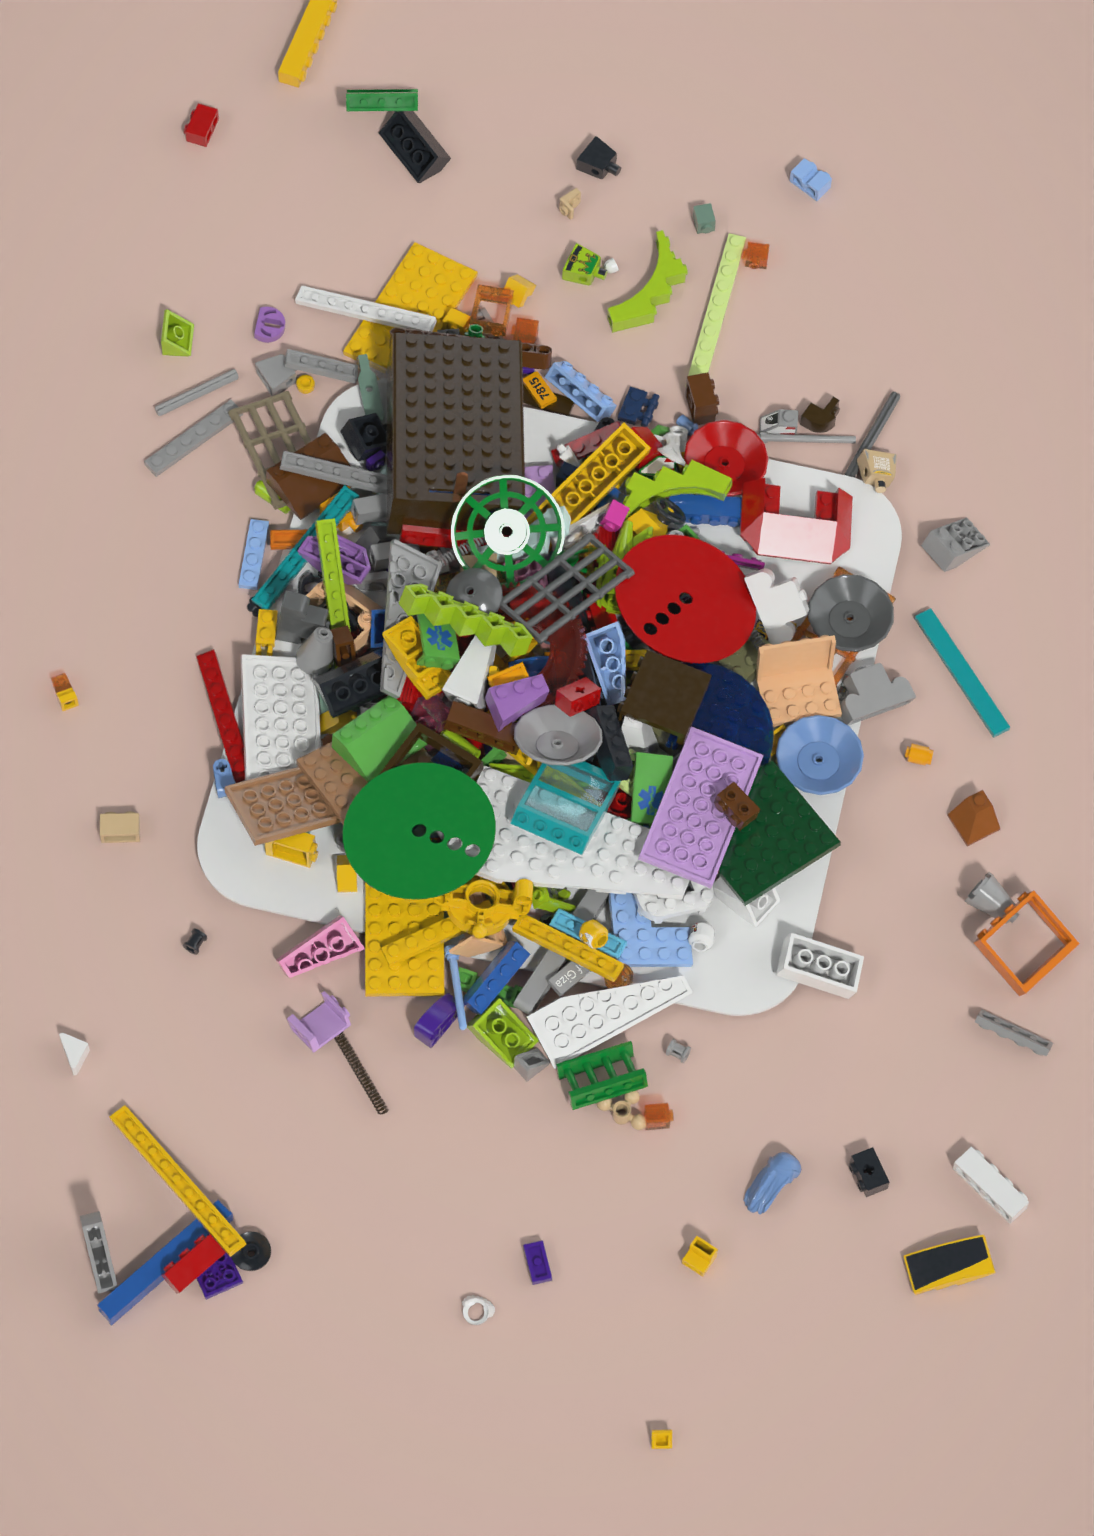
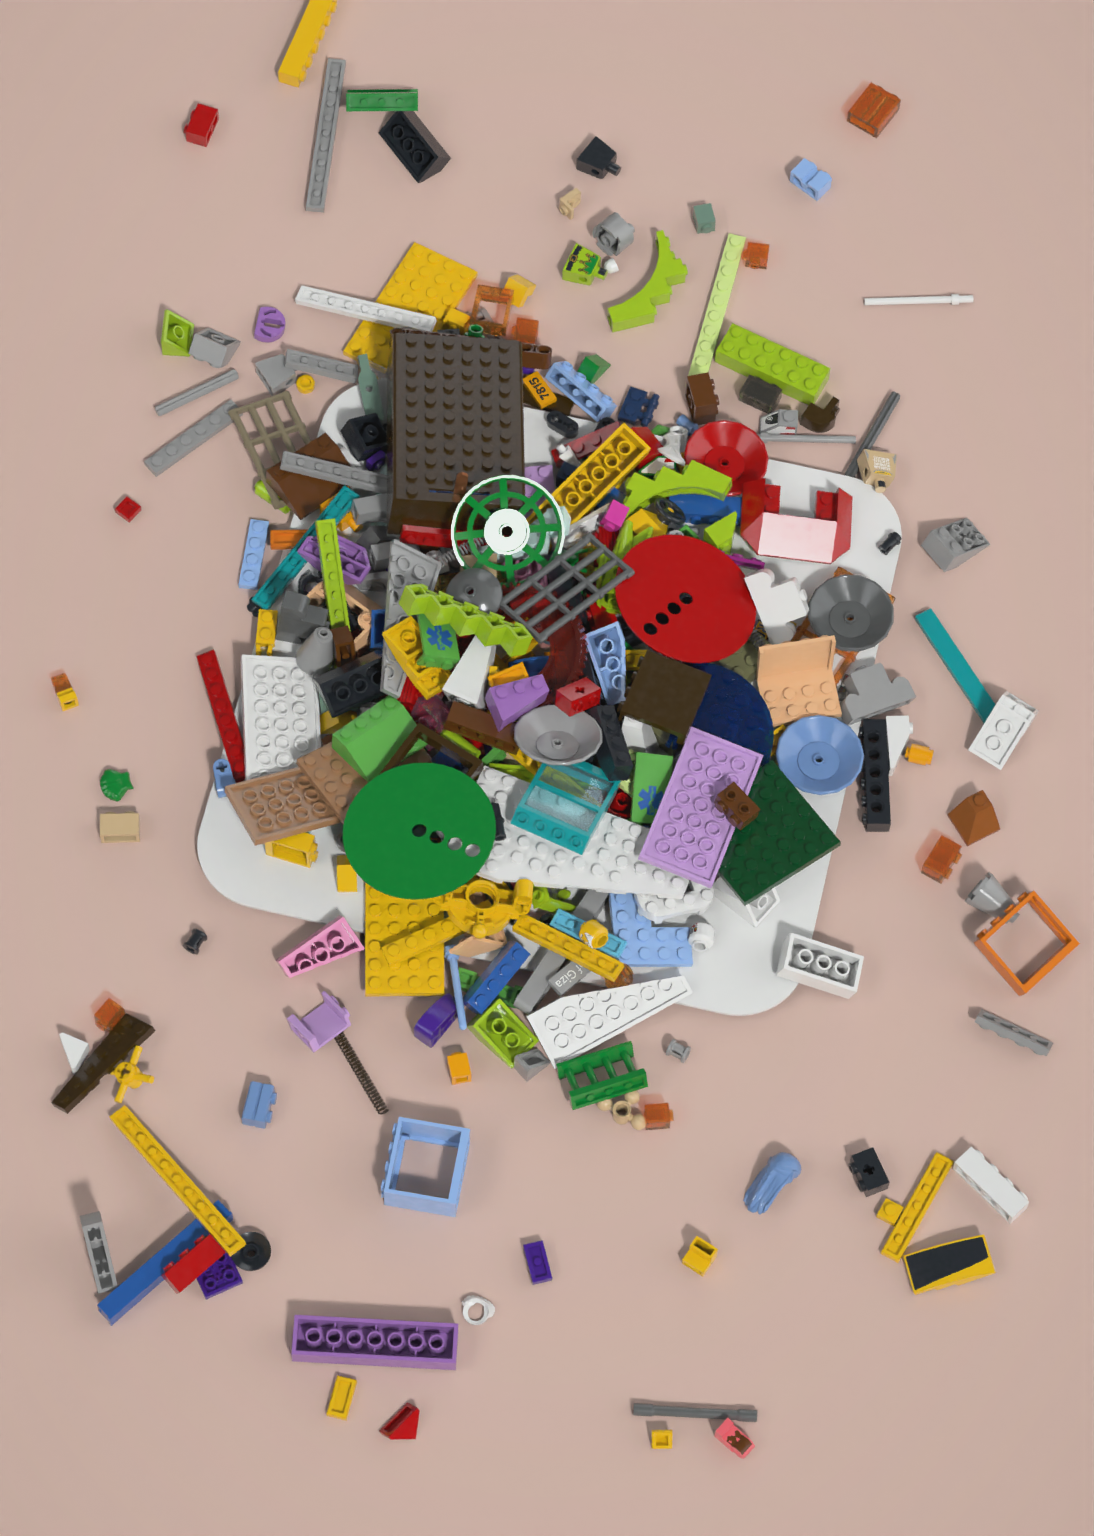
none -> dark brown wing [51,1013,156,1114]
none -> clear orange brick [94,998,125,1033]
none -> green animal [100,769,134,802]
none -> yellow bar [110,1046,154,1104]
none -> red plate [115,497,142,523]
none -> light grey slope [188,327,241,368]
none -> medium blue brick [241,1081,277,1129]
none -> medium lavender brick [291,1315,458,1370]
none -> light grey plate [306,58,346,213]
none -> yellow tile [326,1375,357,1421]
none -> red slope [379,1402,420,1440]
none -> light blue window [381,1117,470,1217]
none -> light orange brick [447,1052,471,1085]
none -> black axle [491,802,506,841]
none -> black beam [547,411,578,439]
none -> green slope [577,354,611,384]
none -> light grey brick [592,212,635,256]
none -> dark grey piece [633,1403,757,1422]
none -> lime slope [703,511,737,555]
none -> lime brick [715,323,831,405]
none -> coral leg [715,1418,755,1459]
none -> clear smoke brick [739,375,783,414]
none -> clear orange brick [847,82,901,139]
none -> black brick [858,719,891,832]
none -> white bar [864,294,974,305]
none -> yellow plate [876,1198,904,1226]
none -> black pin [878,532,902,555]
none -> yellow tile [880,1152,954,1263]
none -> white slope [885,715,913,776]
none -> clear orange brick [921,835,962,884]
none -> white bracket [968,691,1039,770]

